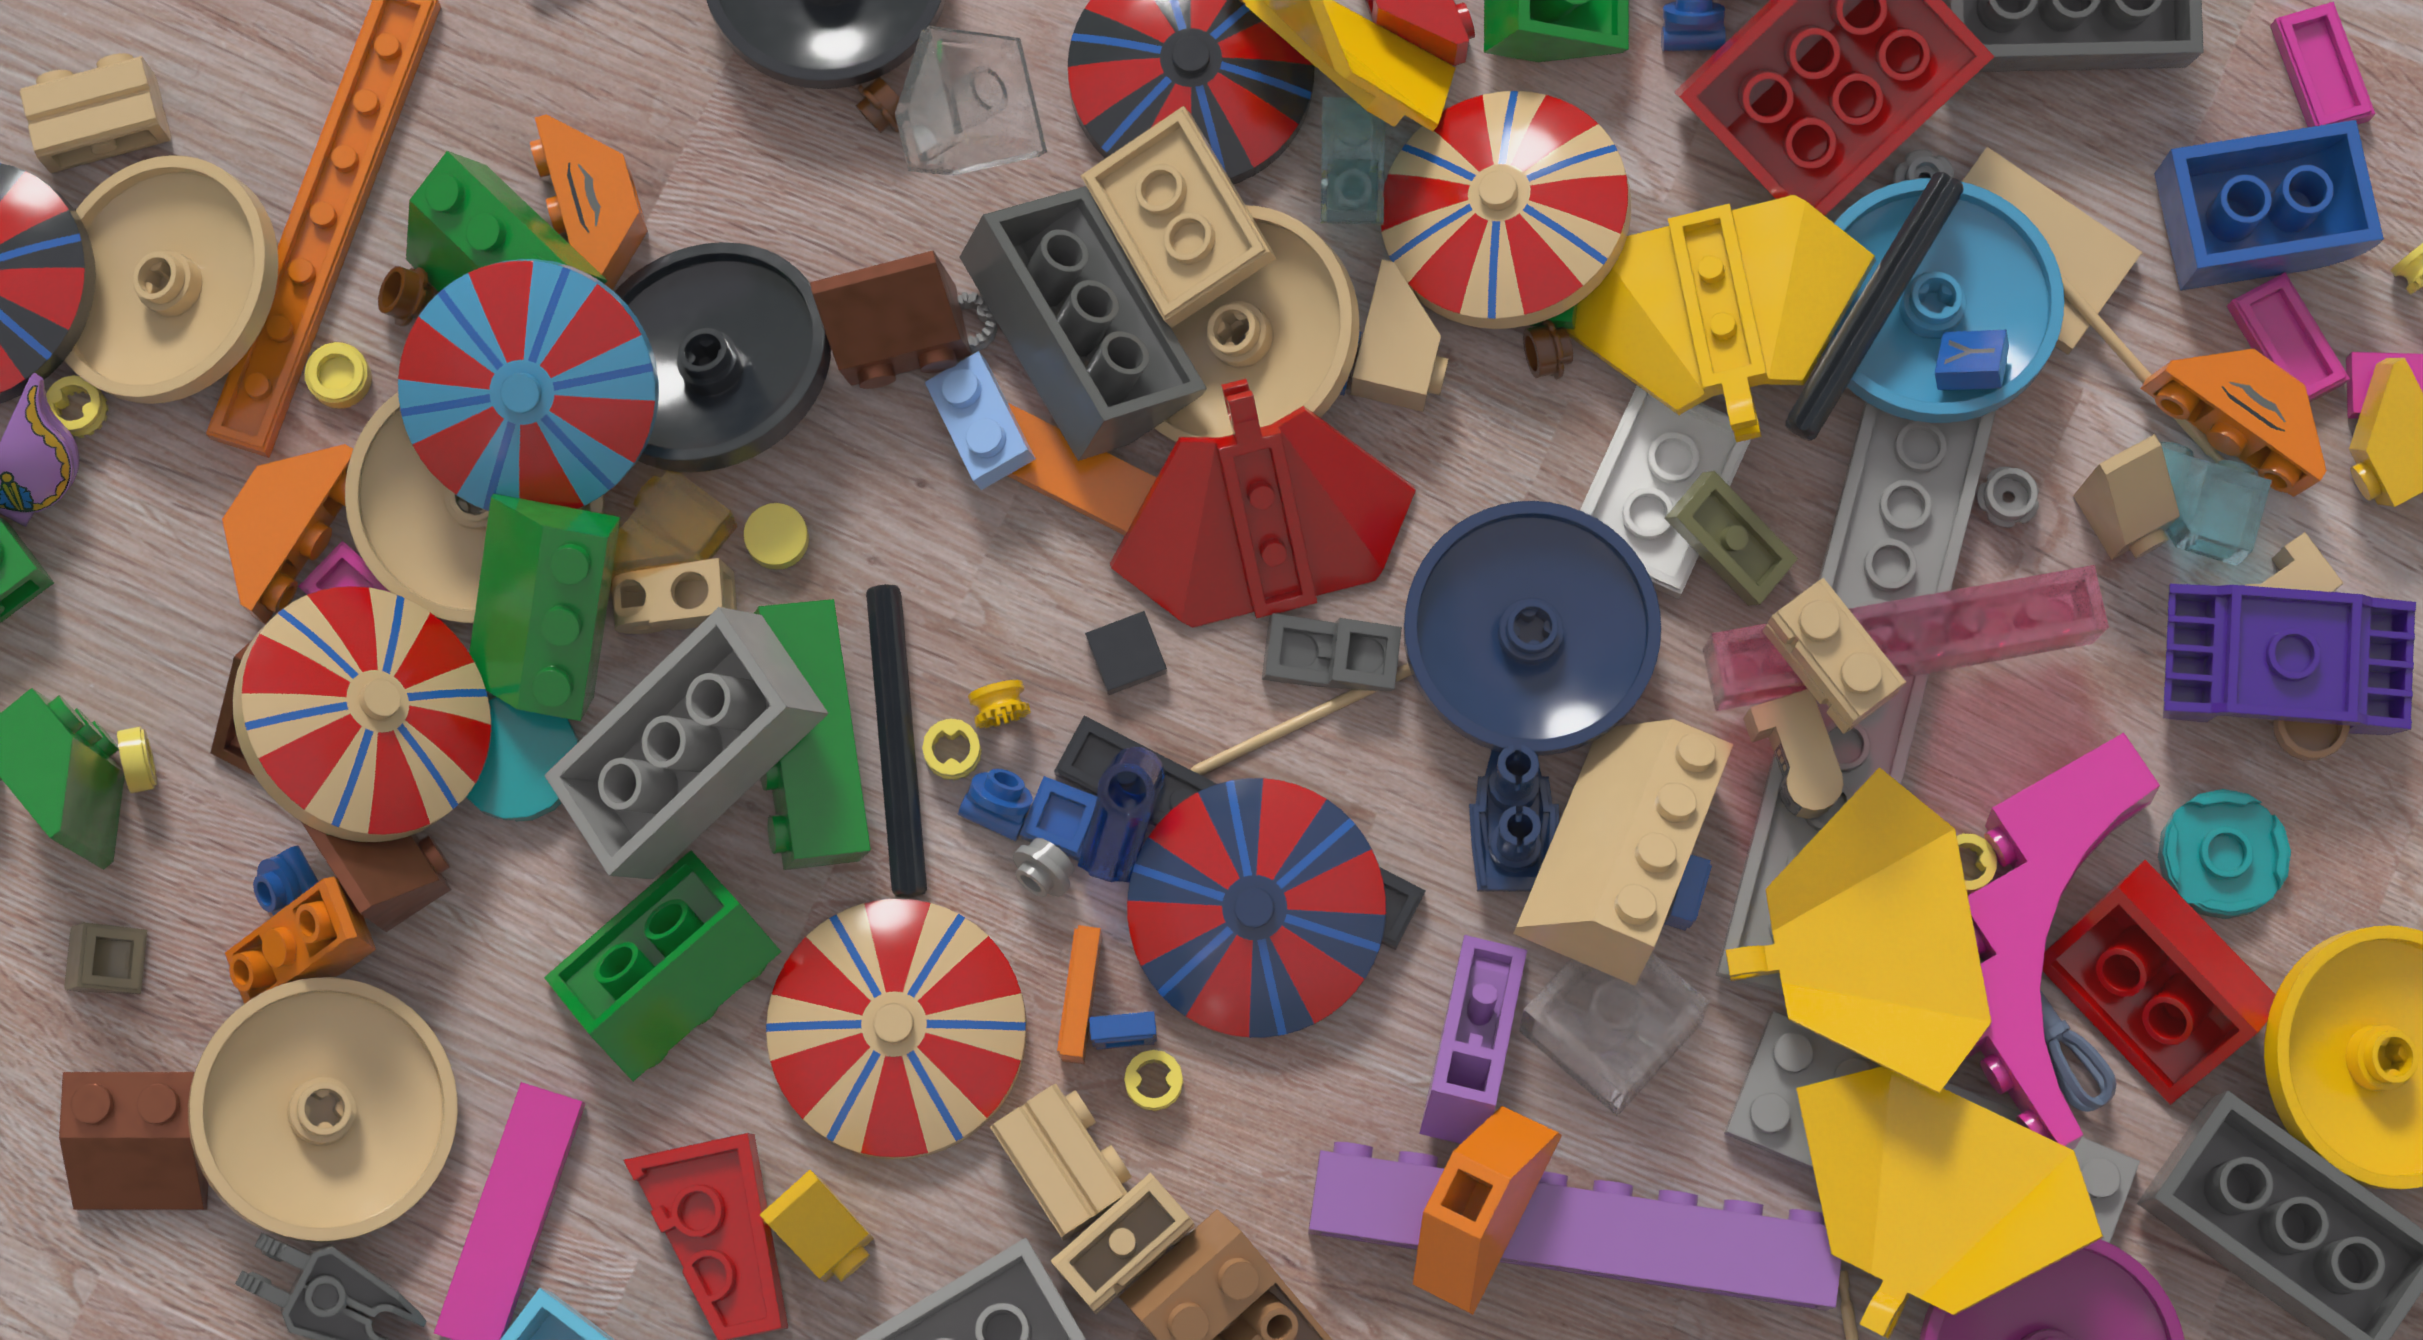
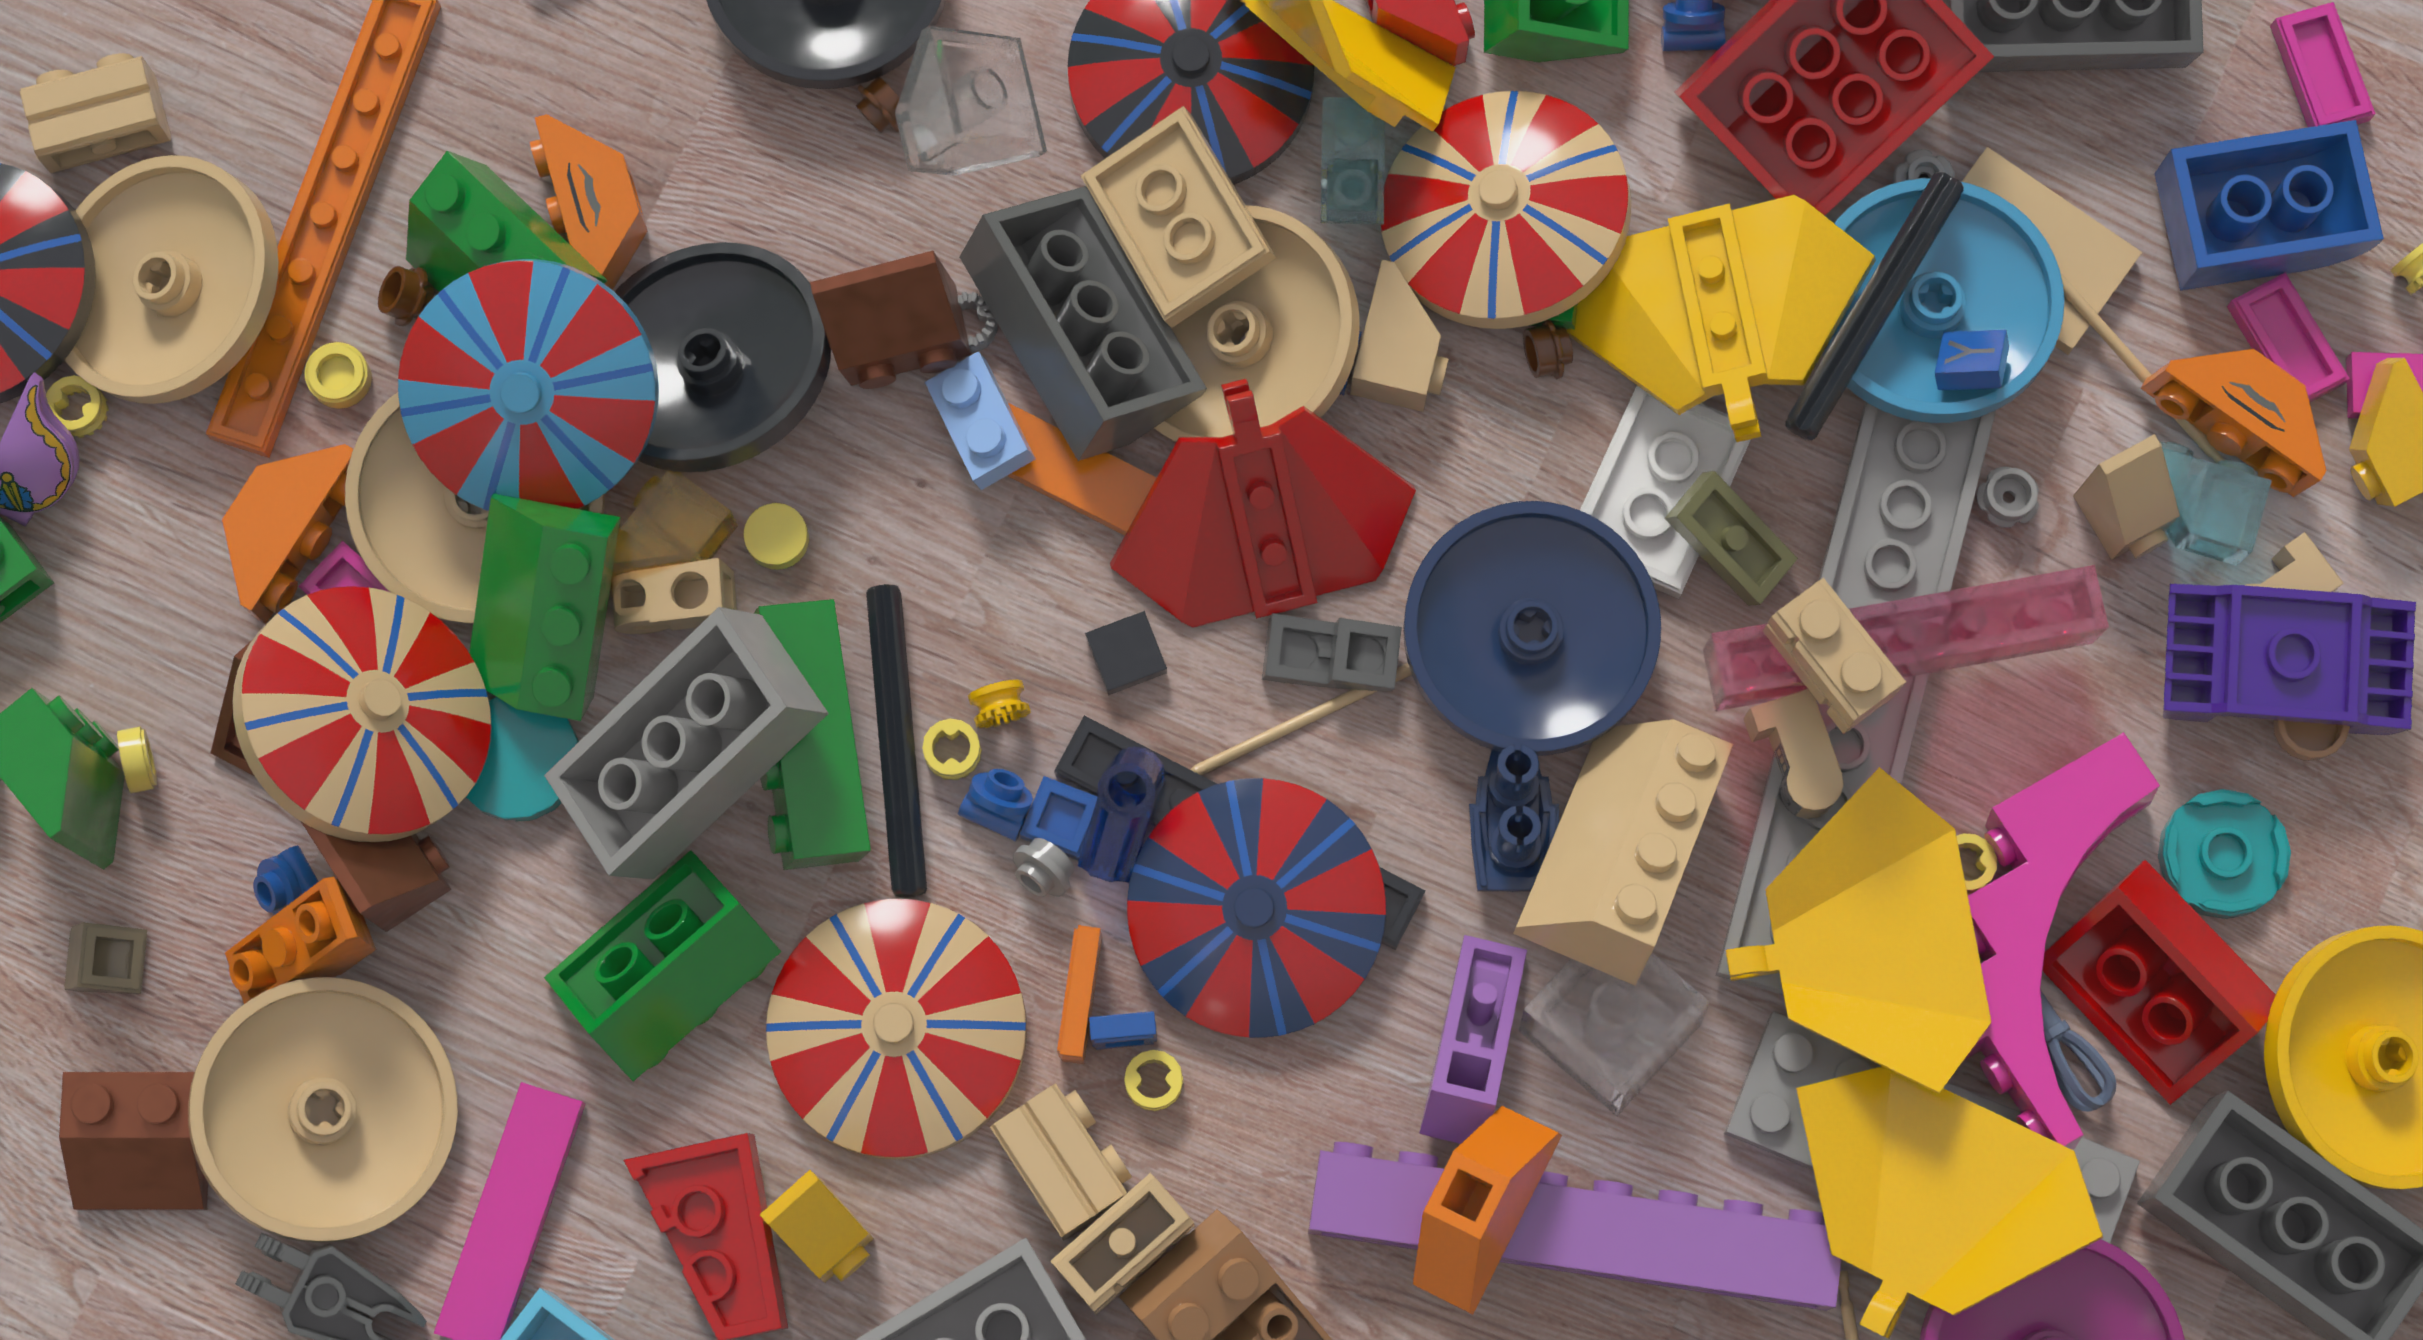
blue tile [1664,854,1712,931] -> none

